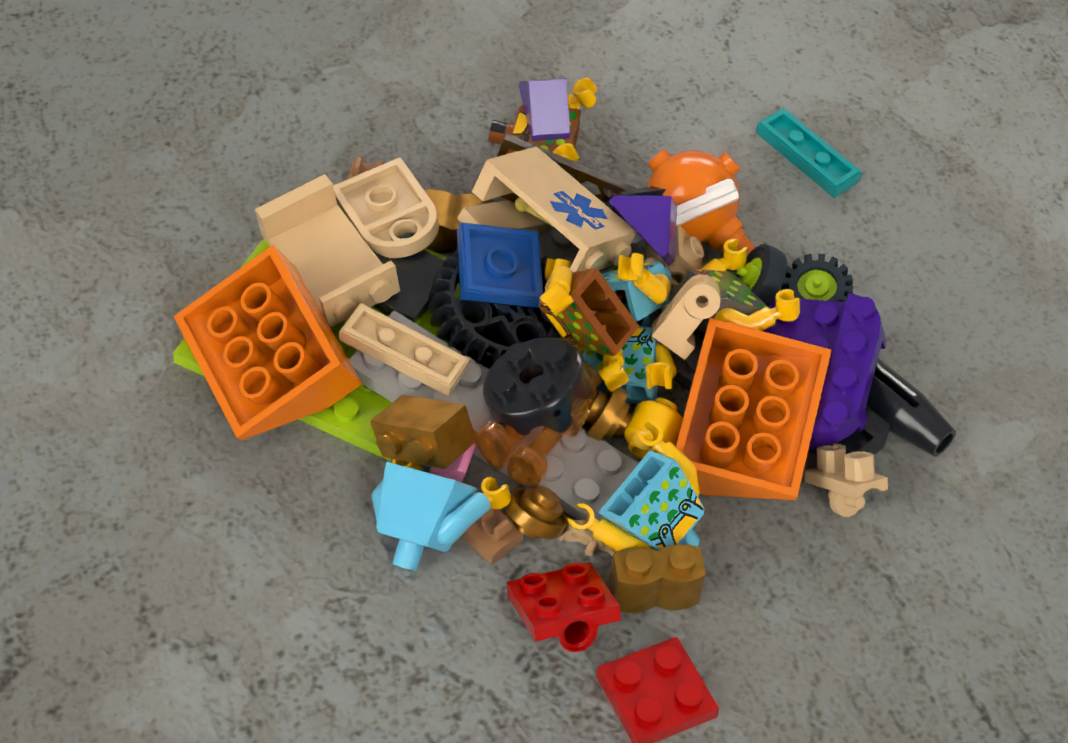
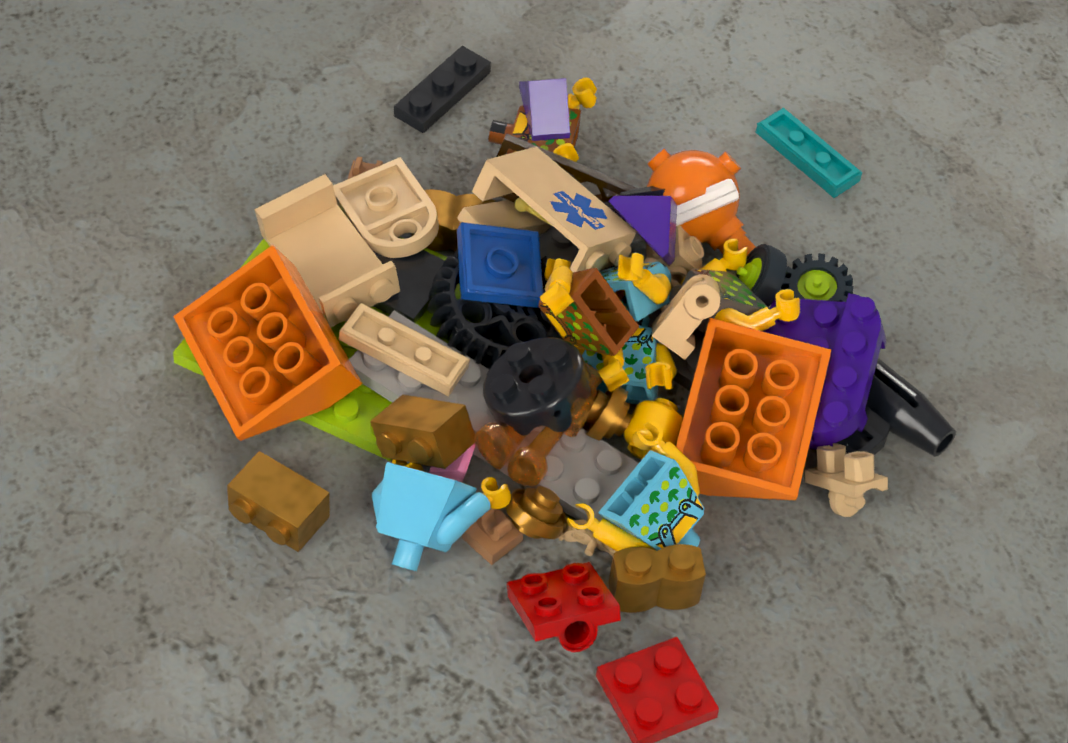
none -> pearl gold brick [227,451,330,552]
none -> black plate [394,46,491,133]

